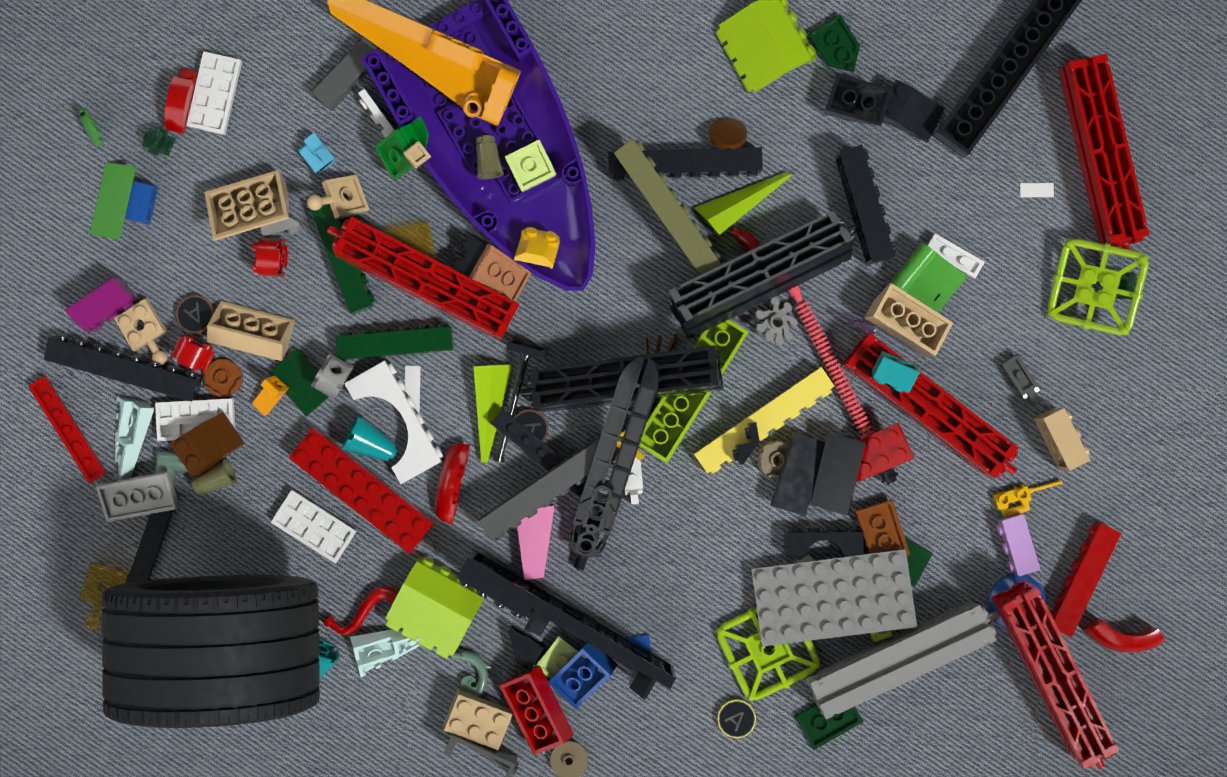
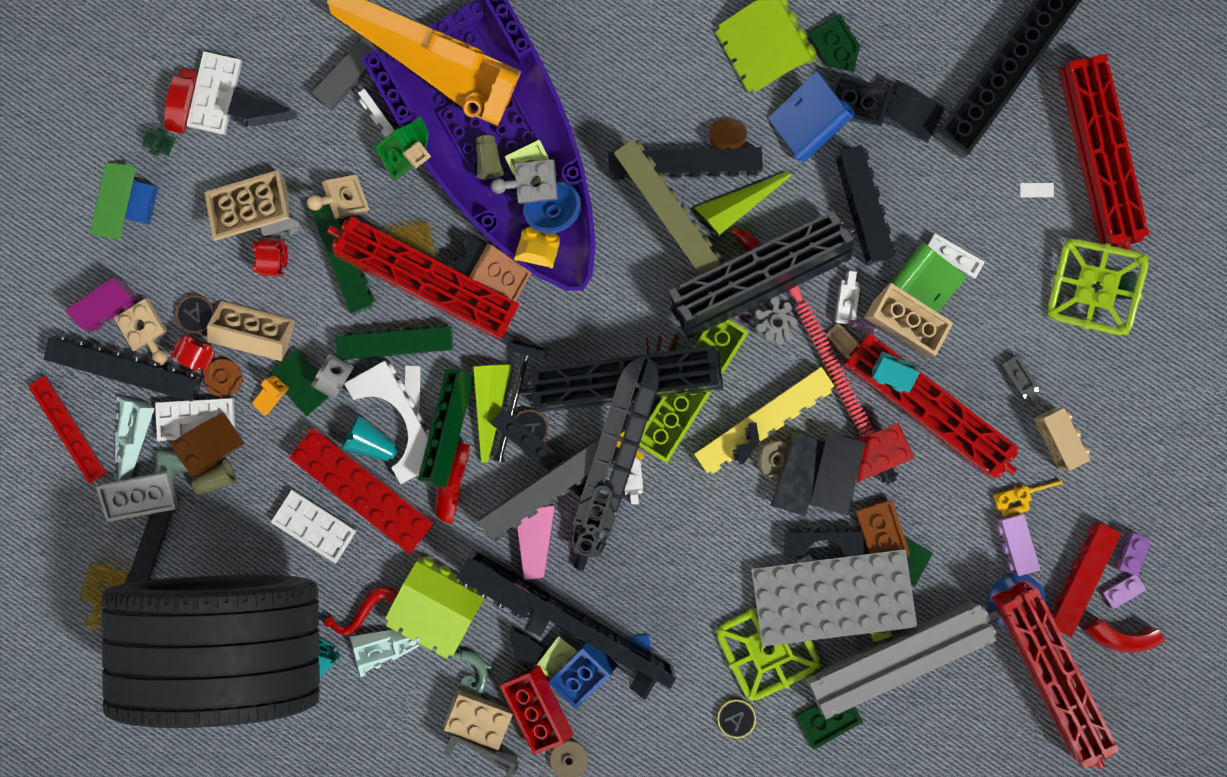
bright green brick [79,108,104,147] -> none
medium azure piece [298,133,337,175] -> none
none -> black slope [227,92,297,127]
none -> dark green brick [417,369,474,488]
none -> light grey plate [491,159,558,204]
none -> blue dish [523,182,581,233]
none -> blue door [769,71,855,162]
none -> tan tile [825,323,860,359]
none -> white hinge [834,271,860,325]
none -> lavender plate [1102,575,1146,609]
none -> medium lavender brick [1113,532,1152,576]

